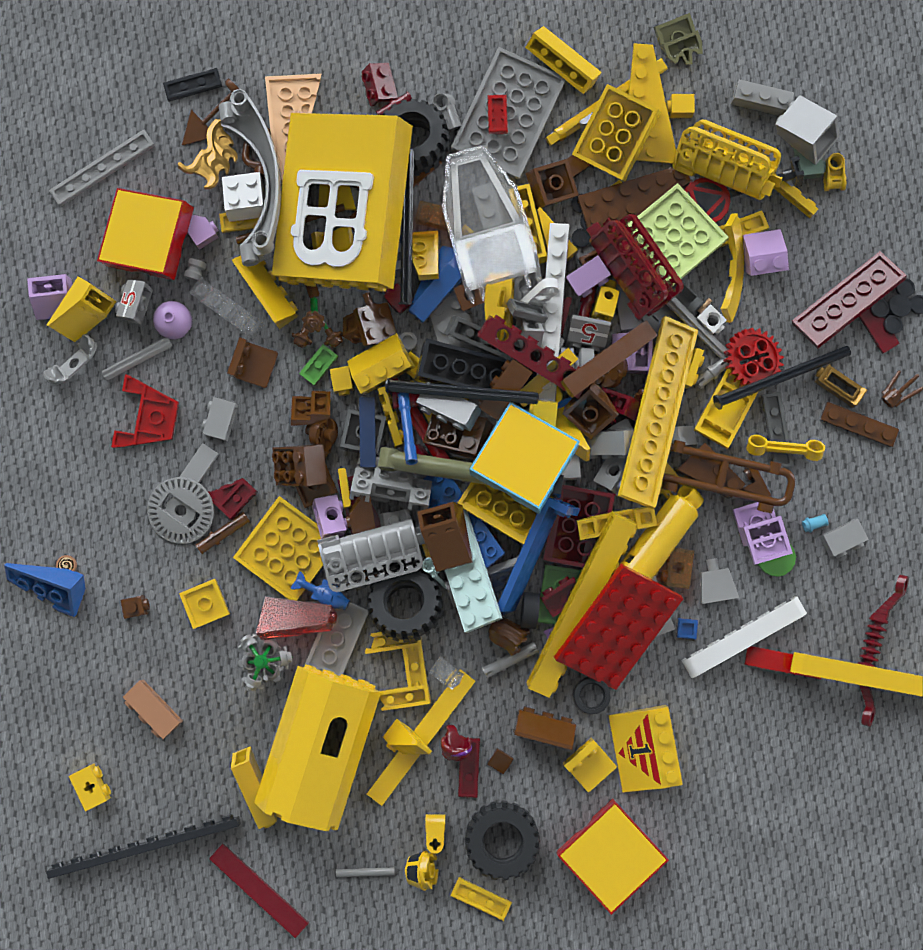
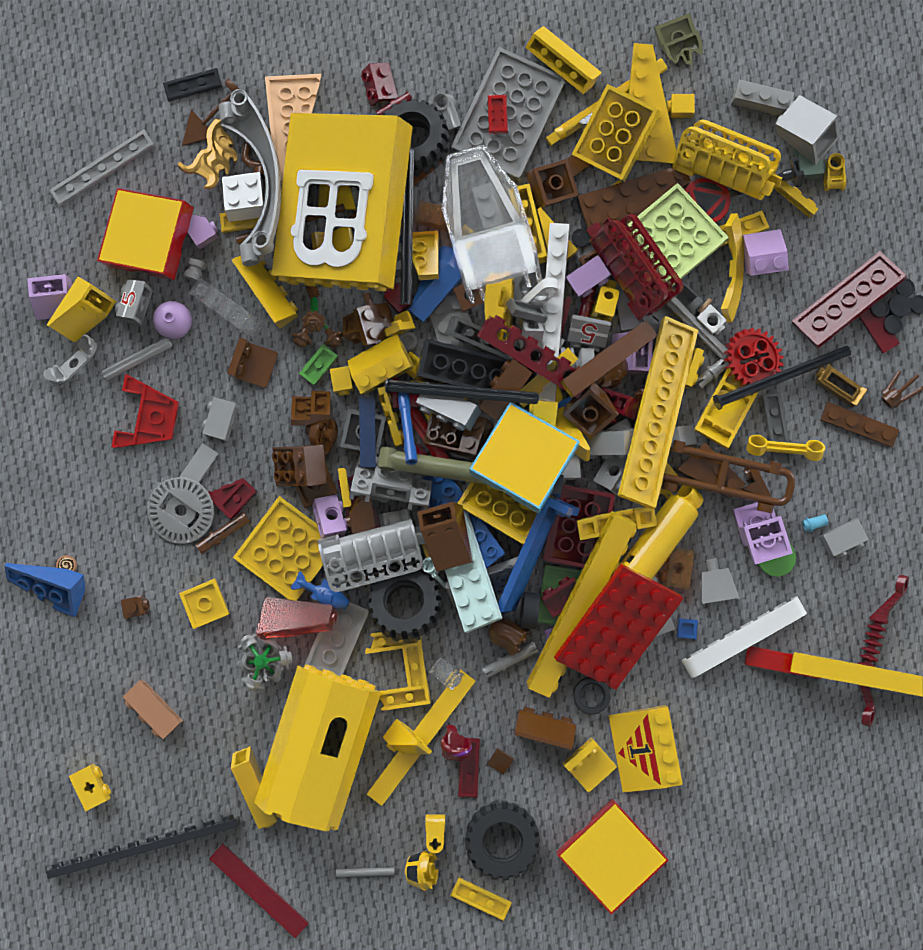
none -> yellow bracket [384,311,415,337]

